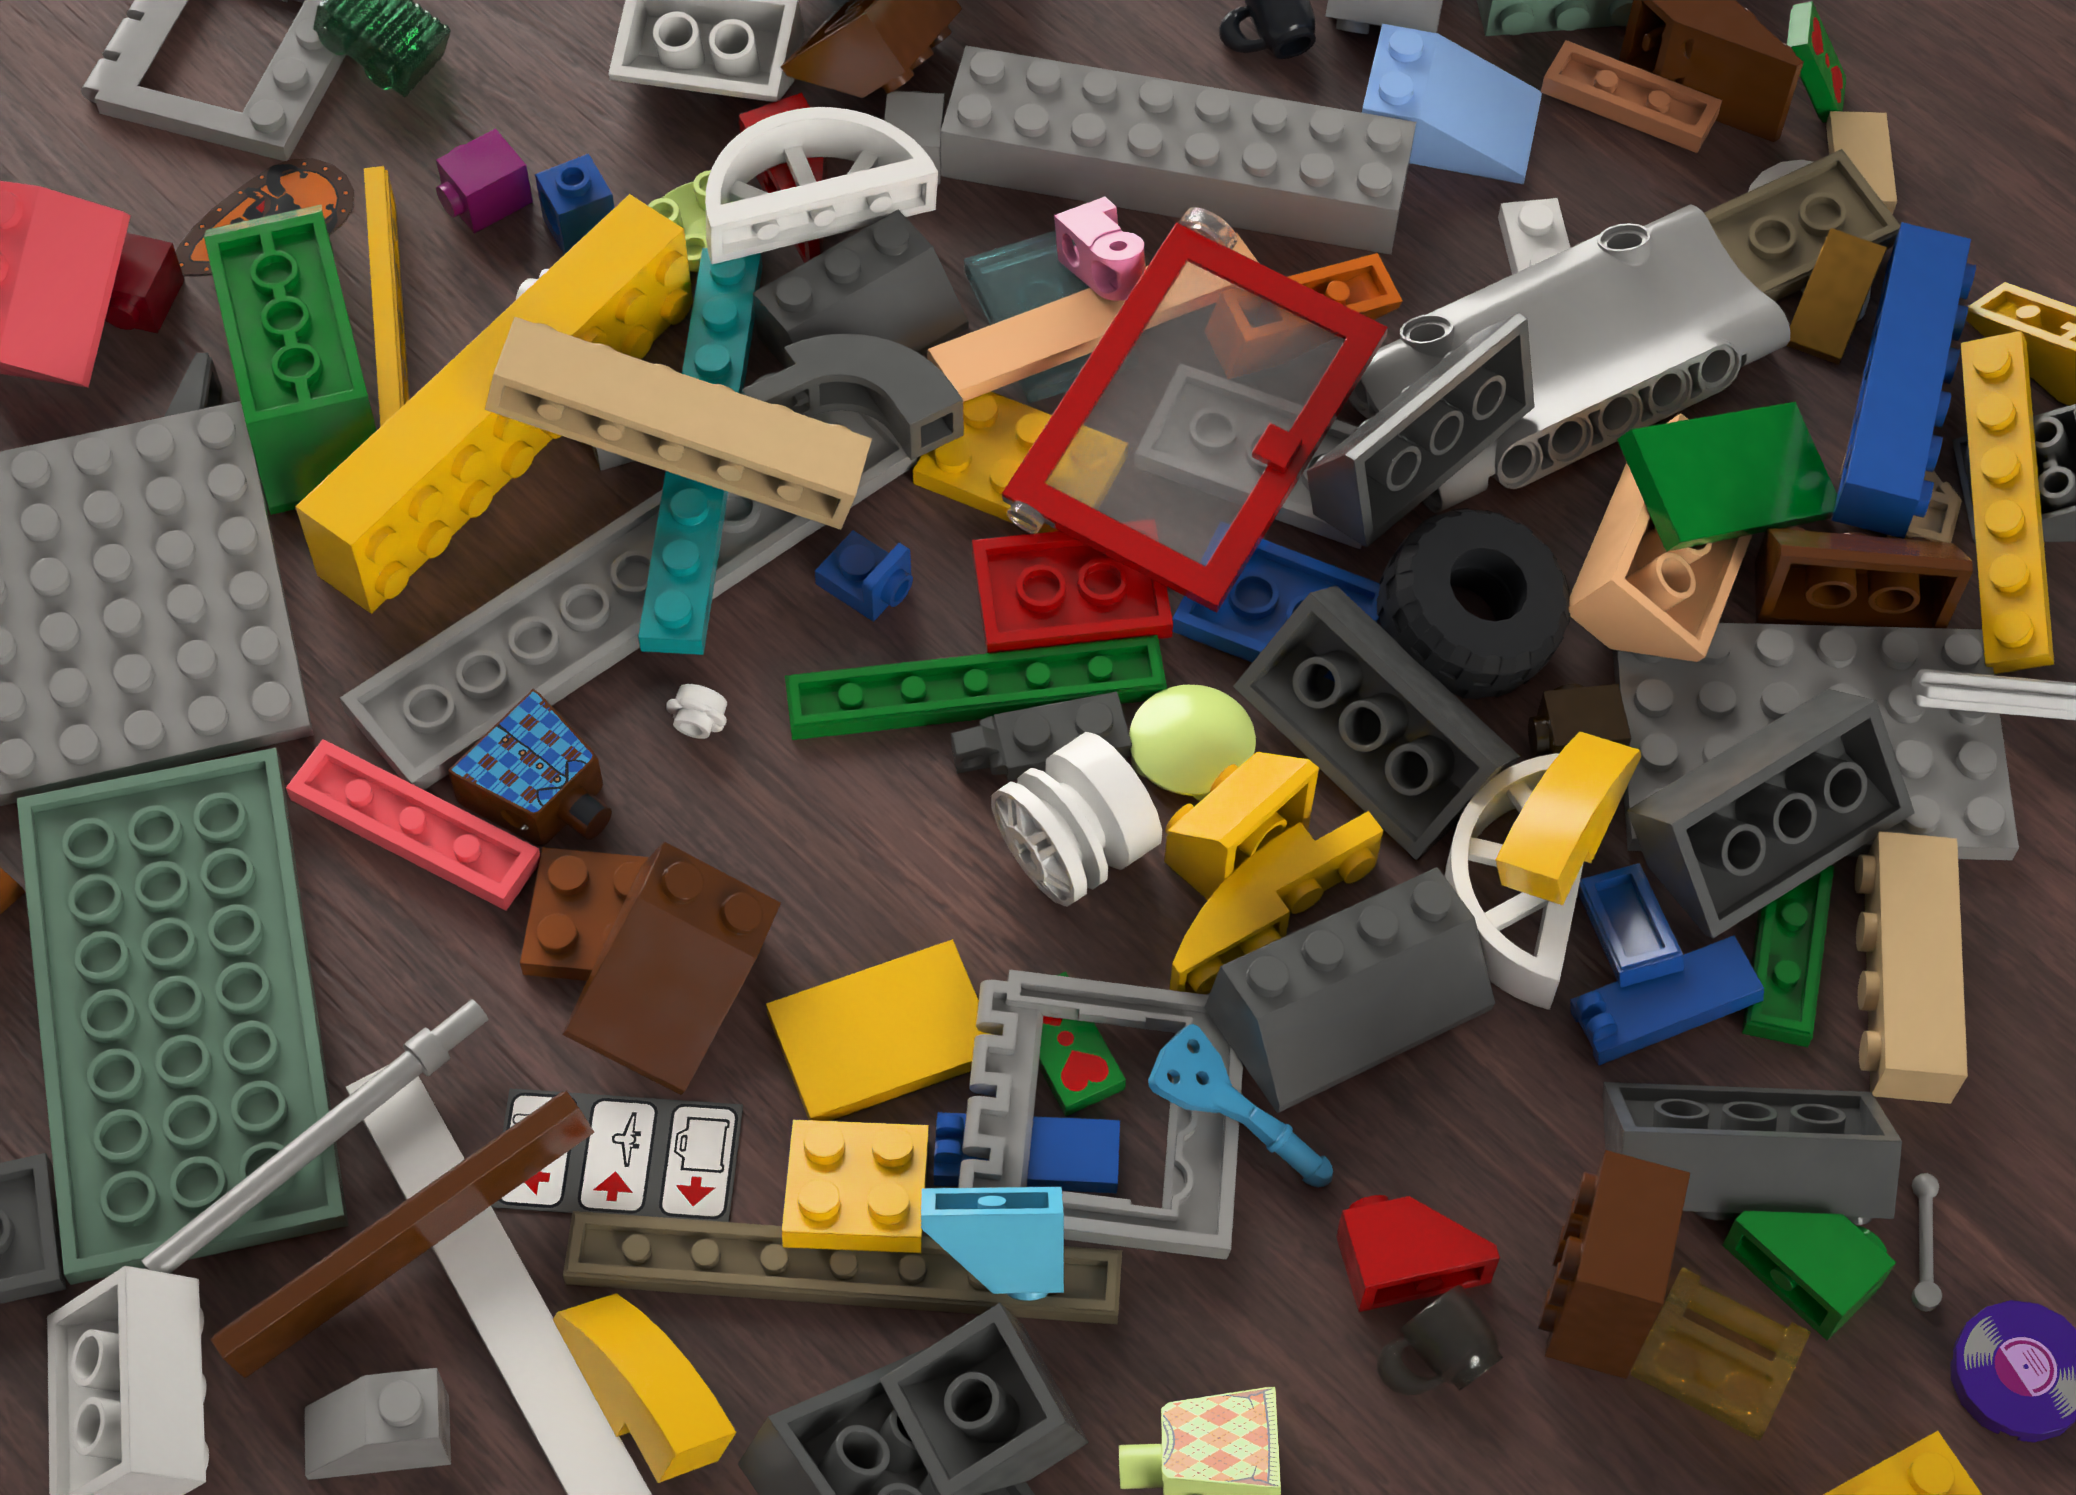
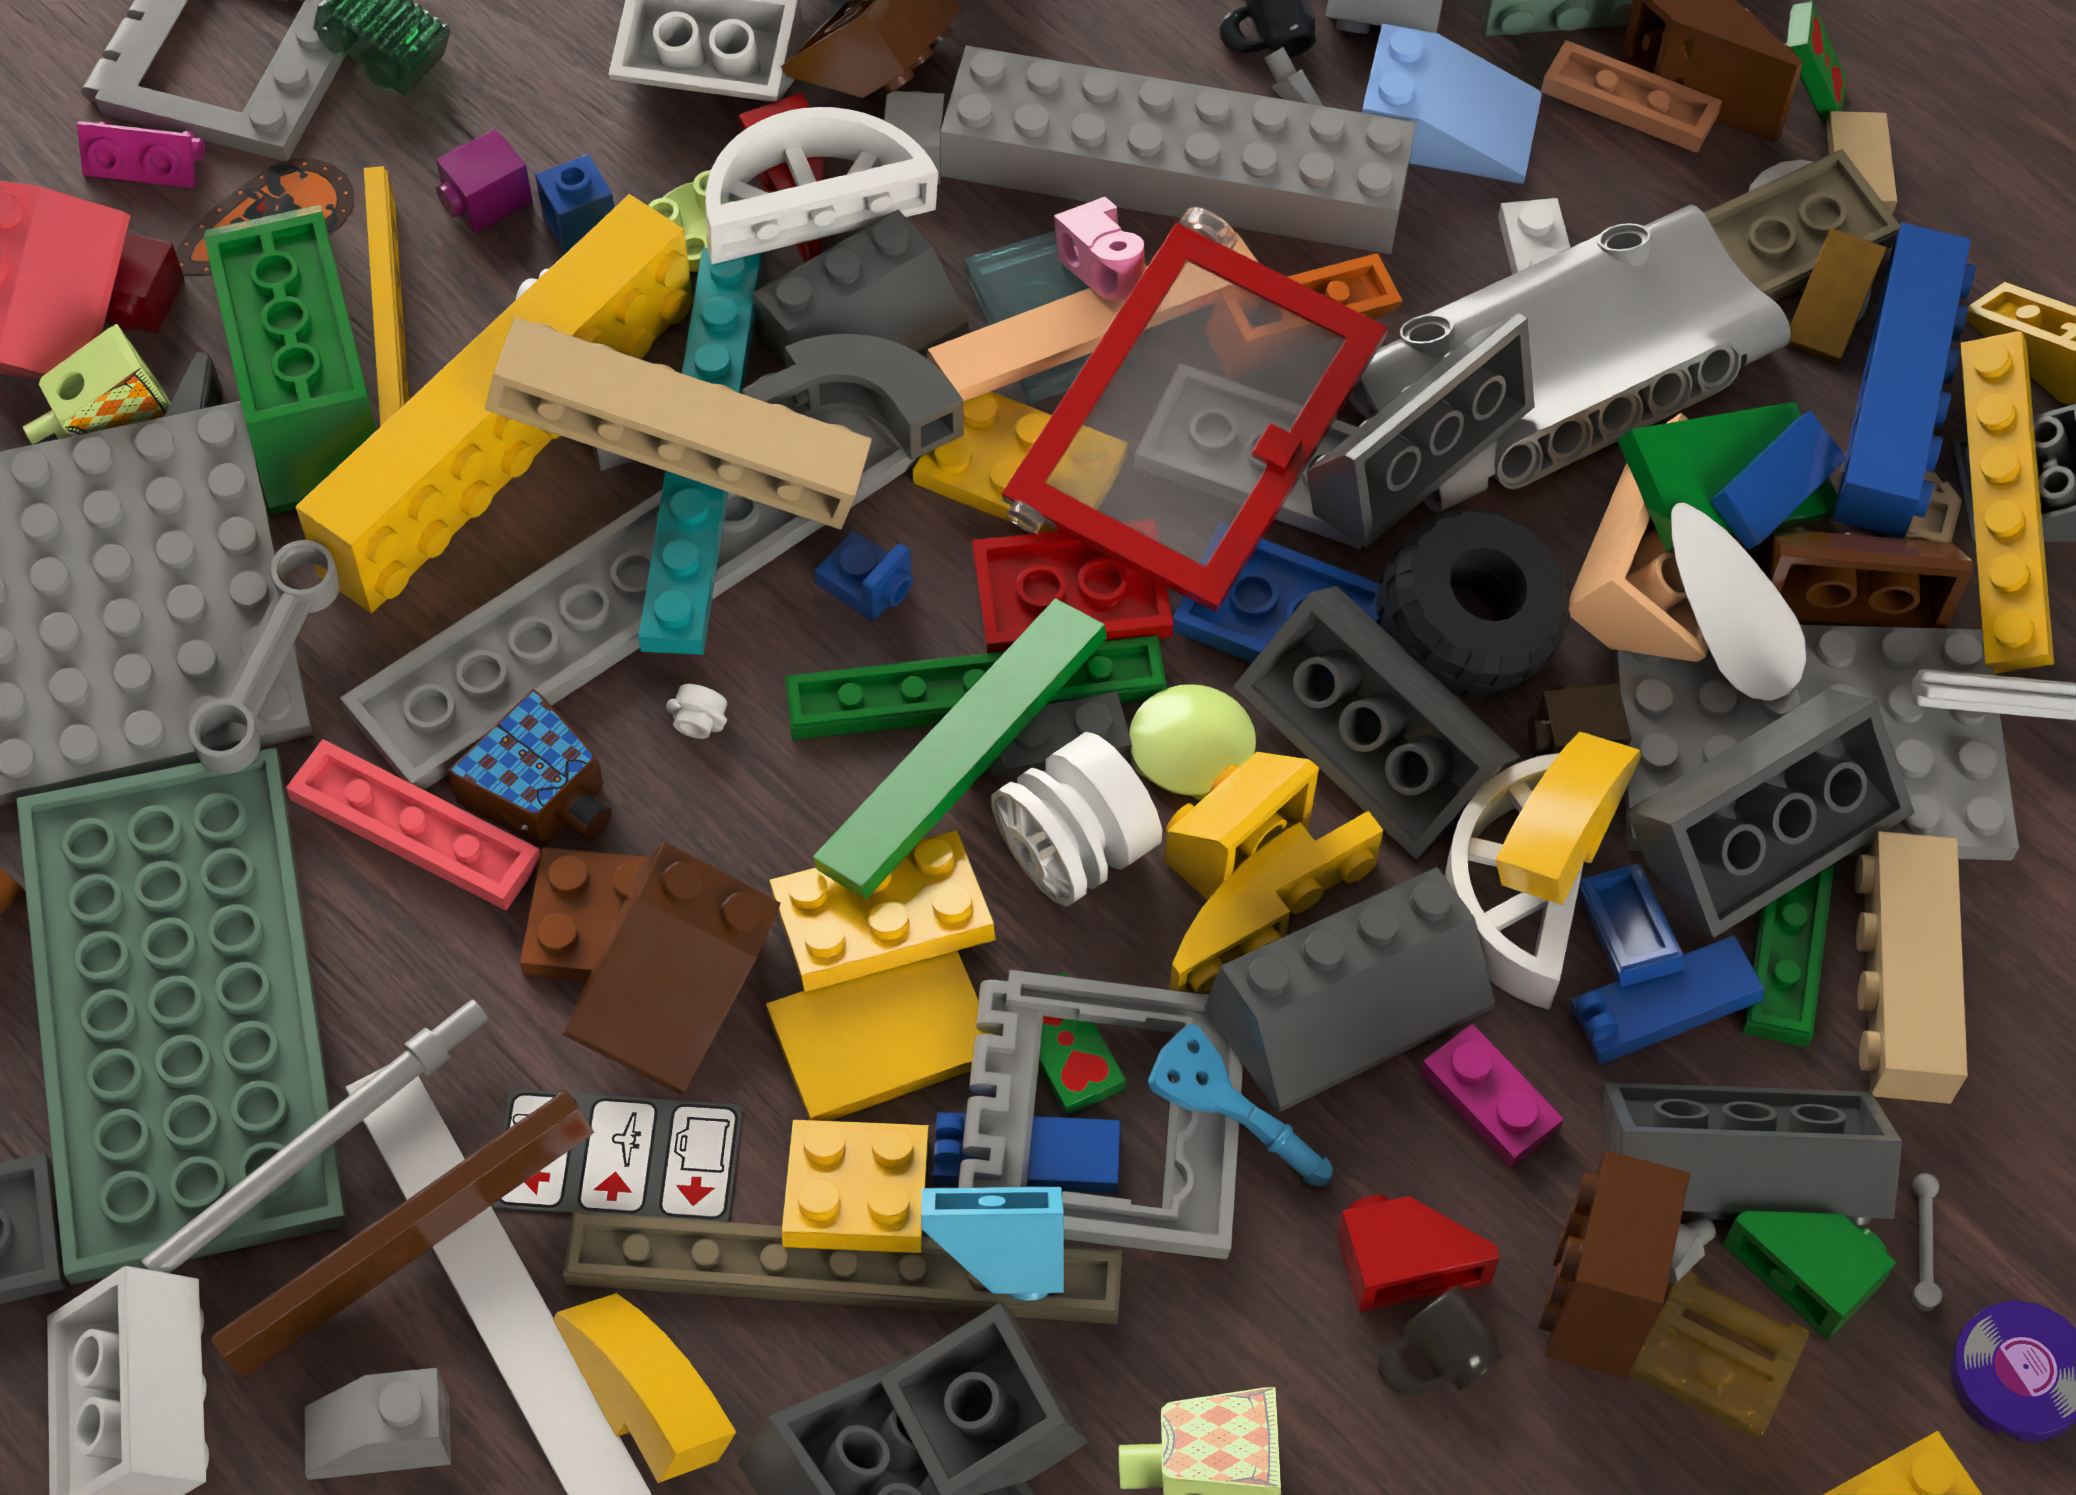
none -> yellowish green torso [23,324,171,445]
none -> dark pink hinge [77,121,205,189]
none -> light grey piece [188,540,340,774]
none -> yellow plate [770,830,995,992]
none -> tile [813,598,1107,899]
none -> light grey bar [1264,47,1323,106]
none -> dark pink plate [1420,1023,1564,1168]
none -> light grey bar [1668,1216,1716,1283]
none -> white sticker [1671,503,1806,701]
none -> blue tile [1710,410,1847,550]

